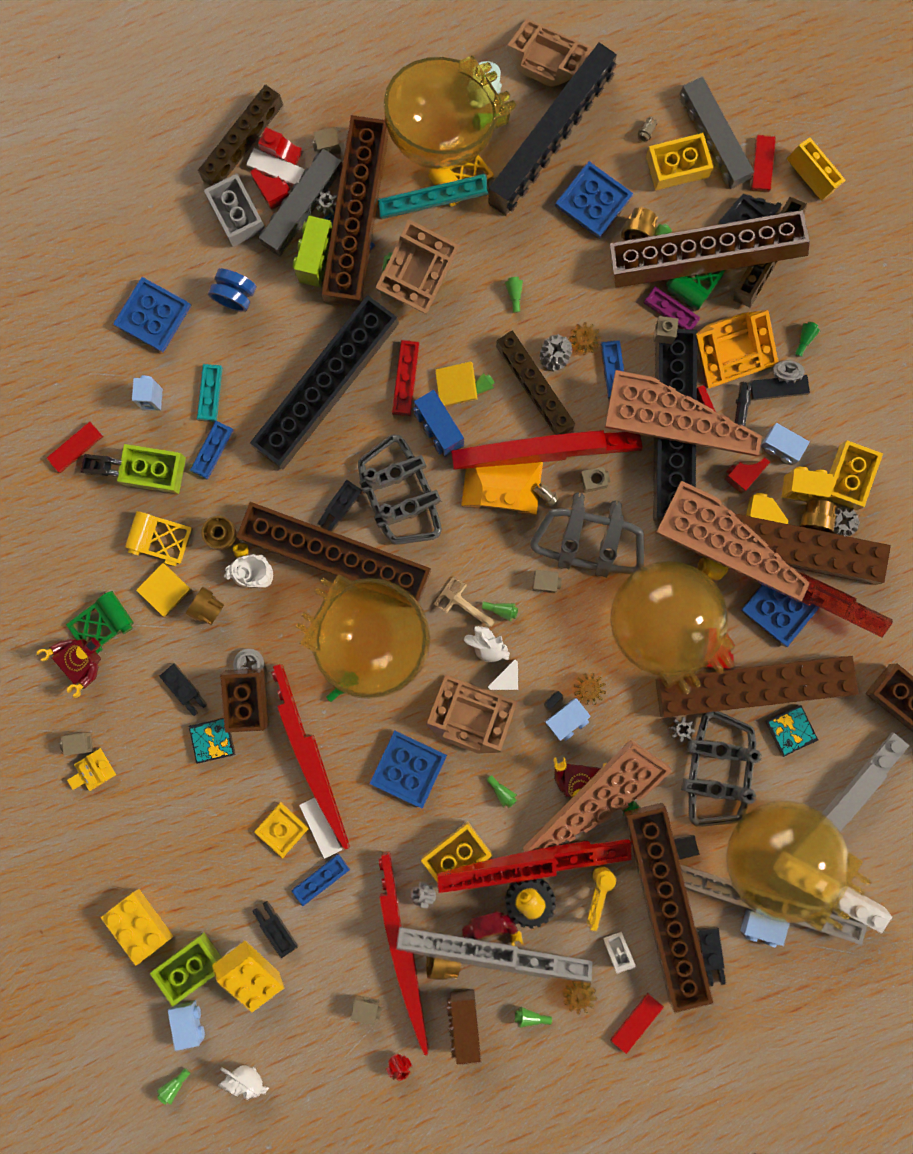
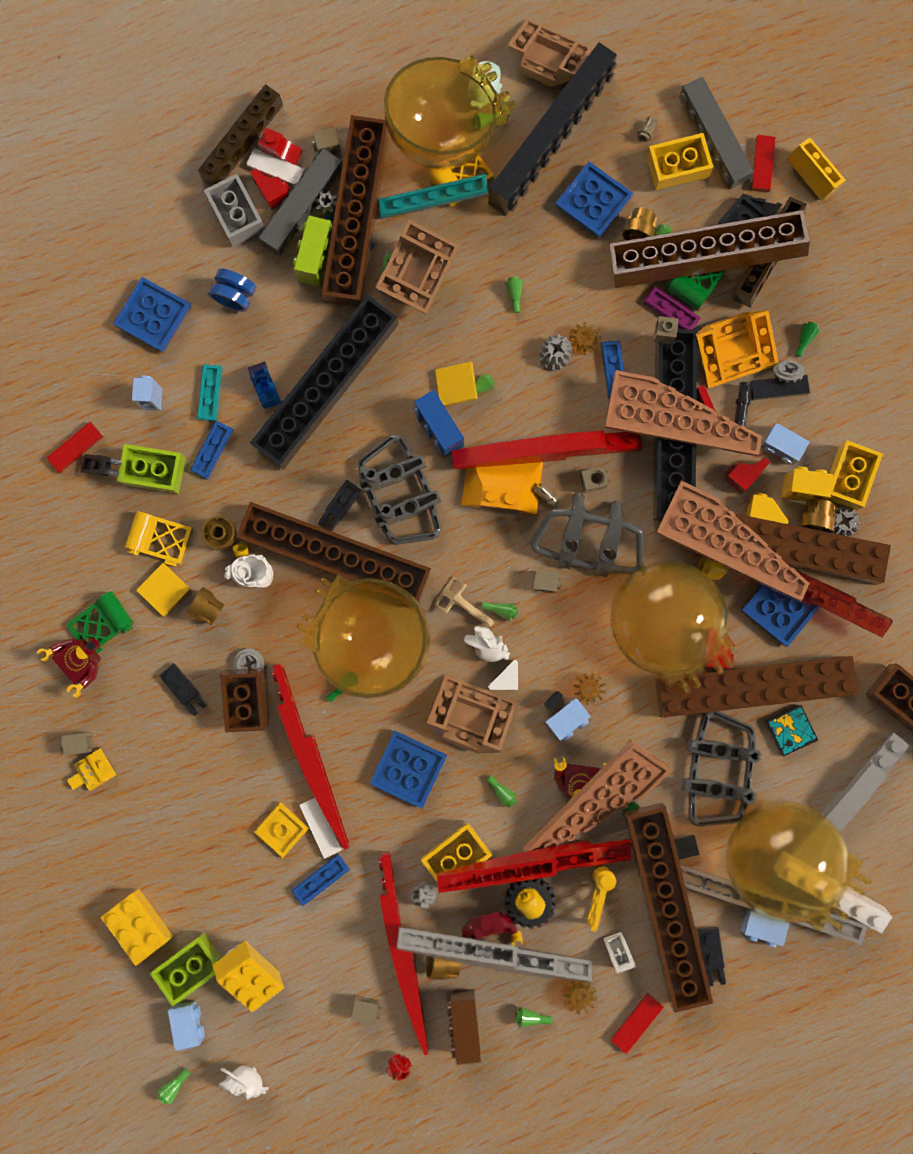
tile [189,718,236,764] -> none
black hinge [253,901,298,959] -> none
red tile [392,340,420,416] -> none
dark brown brick [496,330,575,435] -> none
light grey gear [669,717,695,742] -> none
none -> clear blue slope [248,361,282,409]

